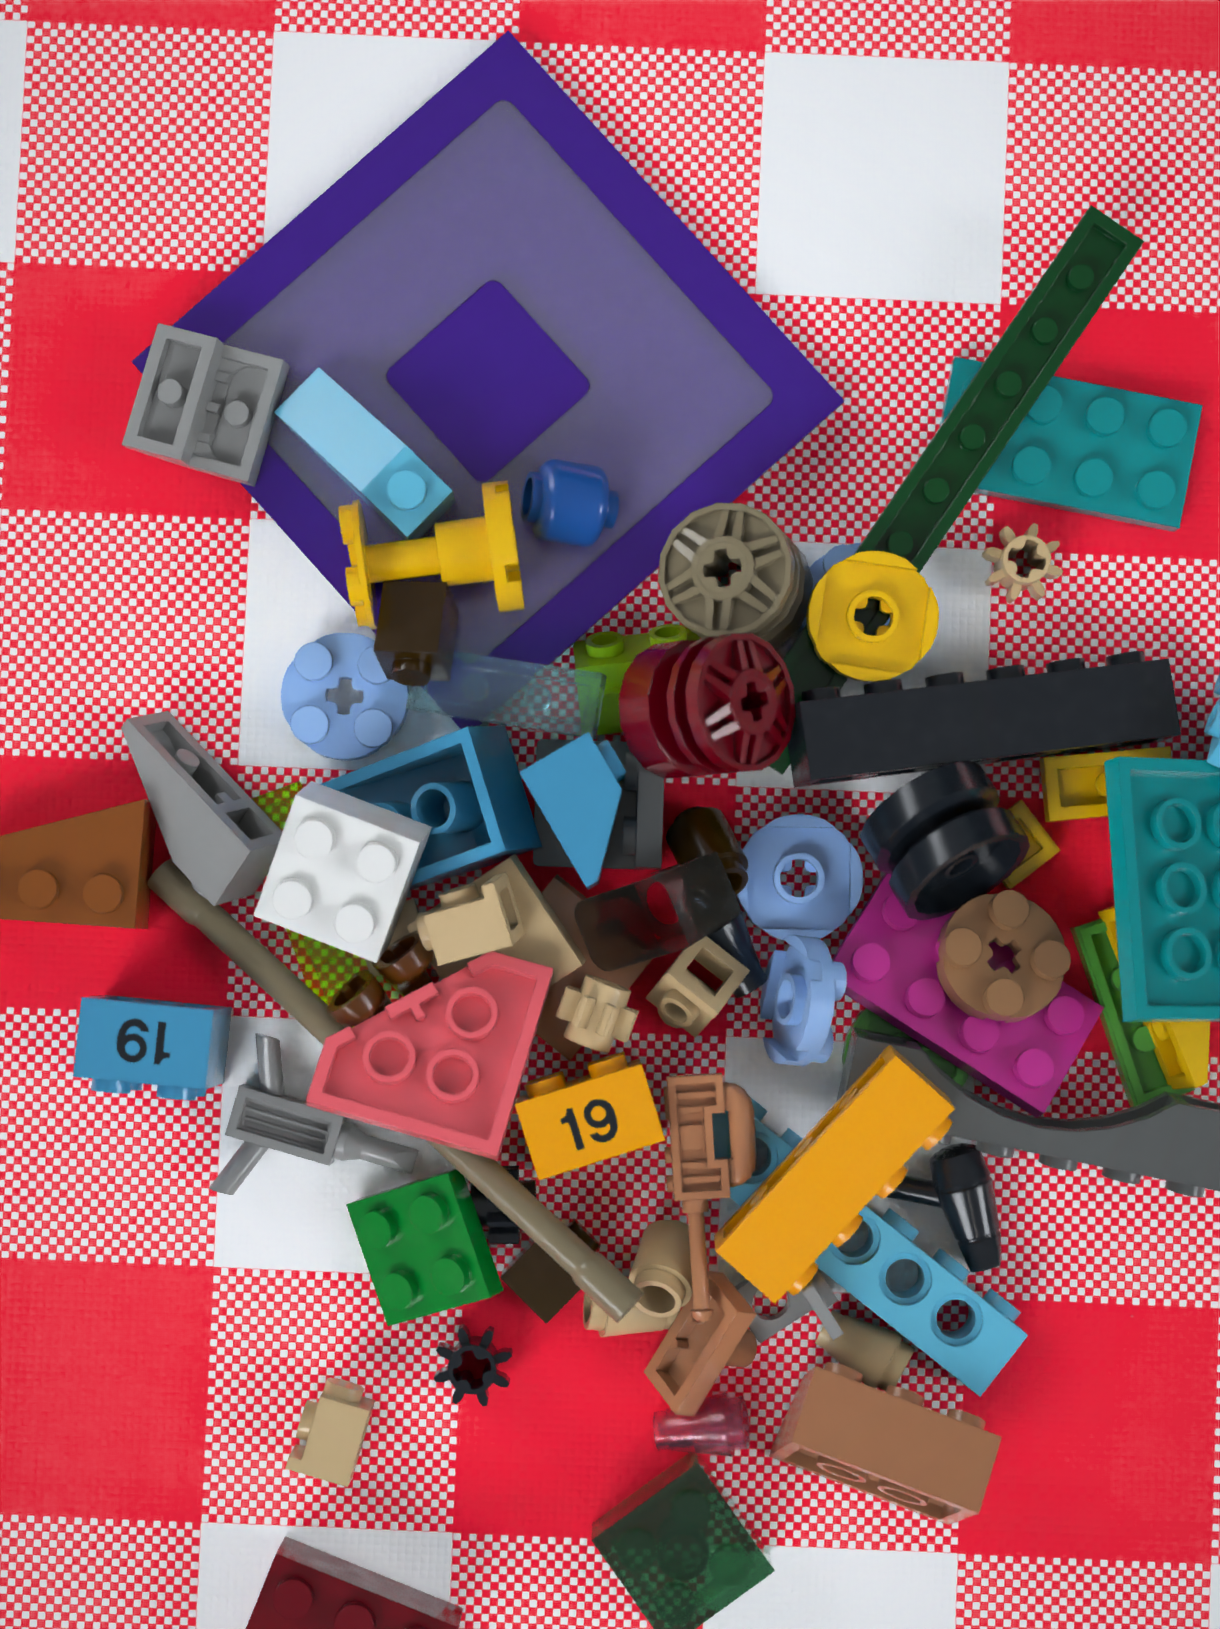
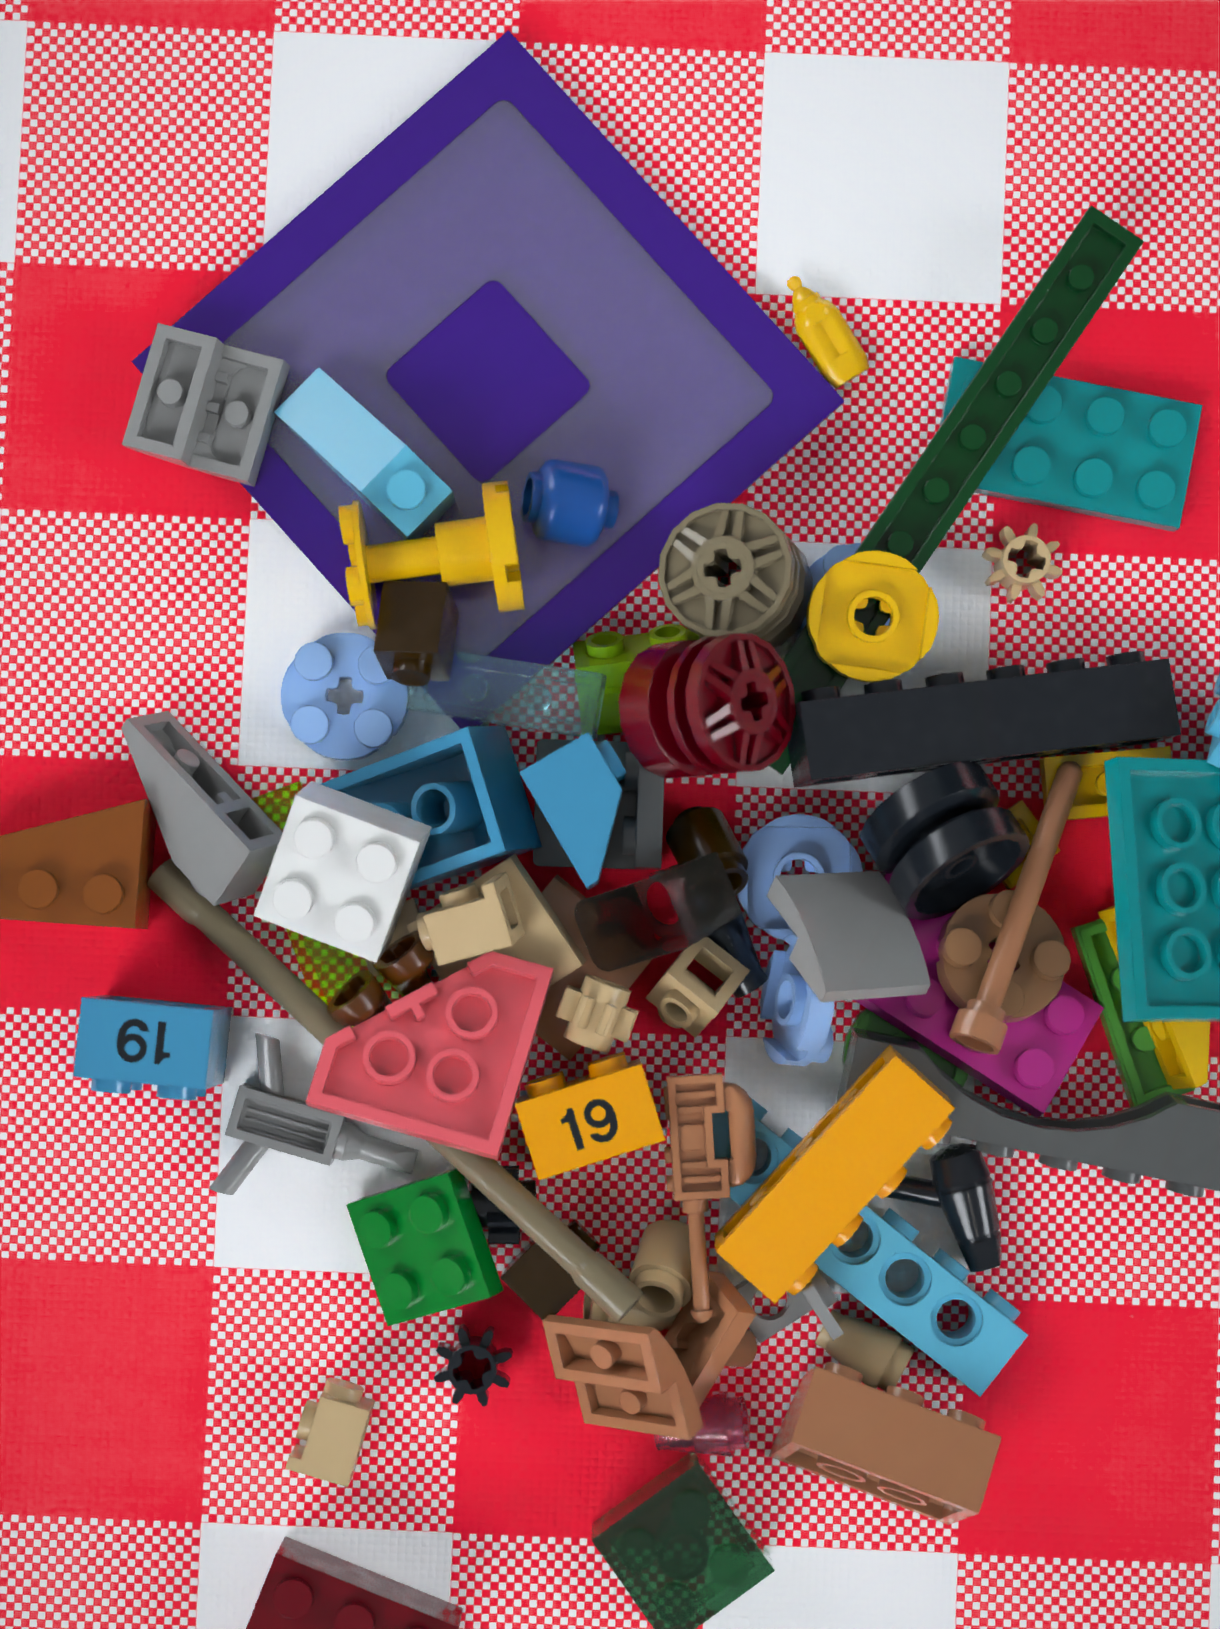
none -> nougat slope [542,1314,704,1440]
none -> light grey slope [766,871,931,1002]
none -> yellow piece [787,276,869,389]
none -> nougat piece [949,761,1083,1054]

